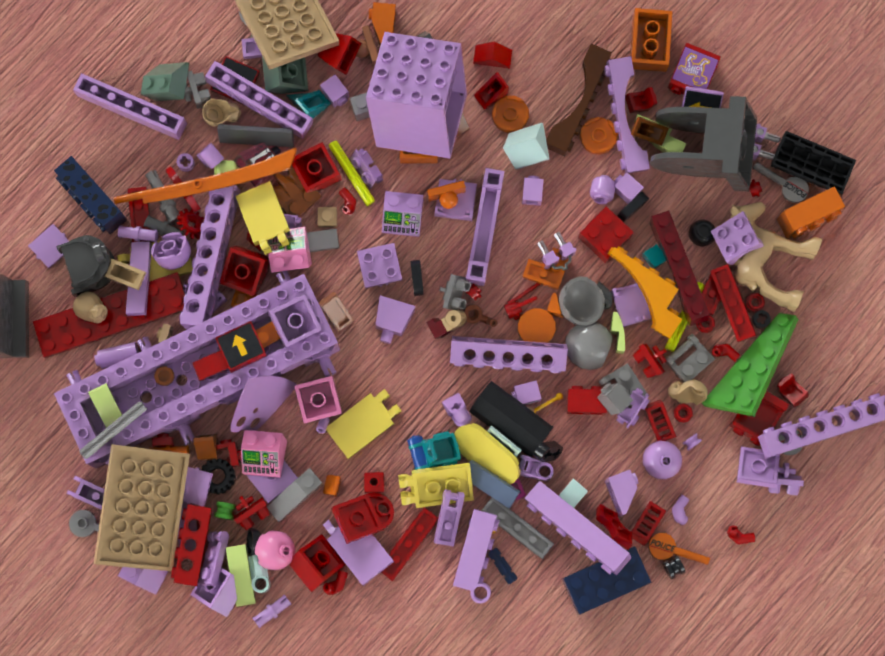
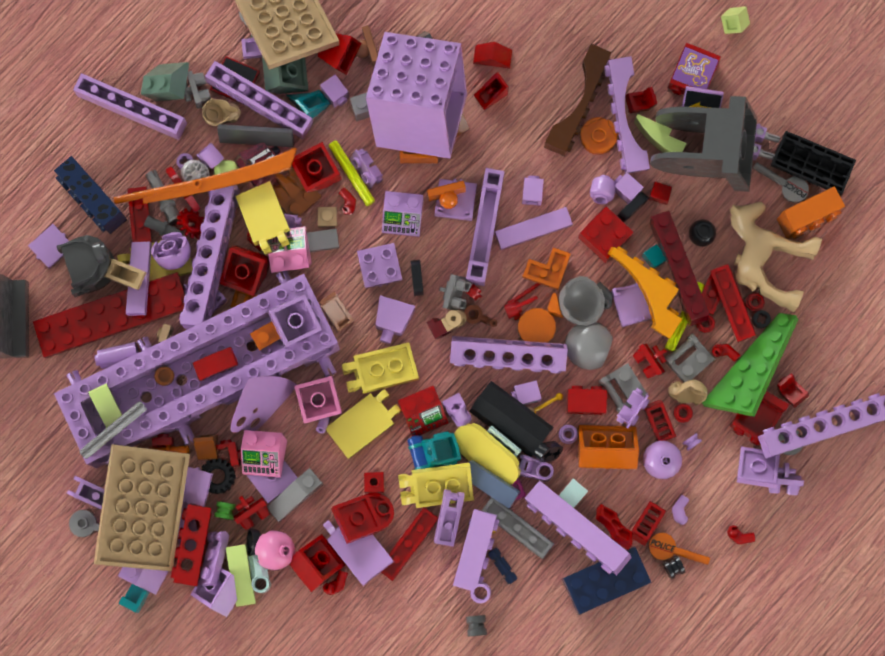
tan hair [73,292,108,323] -> none
lavender pin [118,225,158,242] -> none
black tile [215,321,267,373] -> none
lavender pin [253,595,292,628] -> none
orange slope [323,475,341,497] -> none
orange slope [369,2,396,46] -> none
orange tile [492,95,529,133] -> none
light aqua slope [503,123,550,169] -> none
lavender piece [537,232,576,271] -> none
light grey brick [597,383,633,415] -> none
lavender slope [605,470,639,517] -> none
yellowish green slope [610,312,625,354] -> none
orange brick [630,8,673,72] -> none
dark orange slope [631,116,669,146] -> none
lavender piece [711,211,764,266] -> none
red plate [750,179,763,197] -> none
none -> teal panel [118,584,150,613]
none -> white wheel [180,160,209,182]
none -> light yellow tile [342,342,419,394]
none -> red slope [398,385,449,436]
none -> dark grey wheel [466,615,487,637]
none -> lavender tile [495,207,573,250]
none -> lavender plate [559,425,578,444]
none -> orange slope [578,425,639,469]
none -> red slope [649,181,672,205]
none -> yellowish green panel [721,6,750,34]

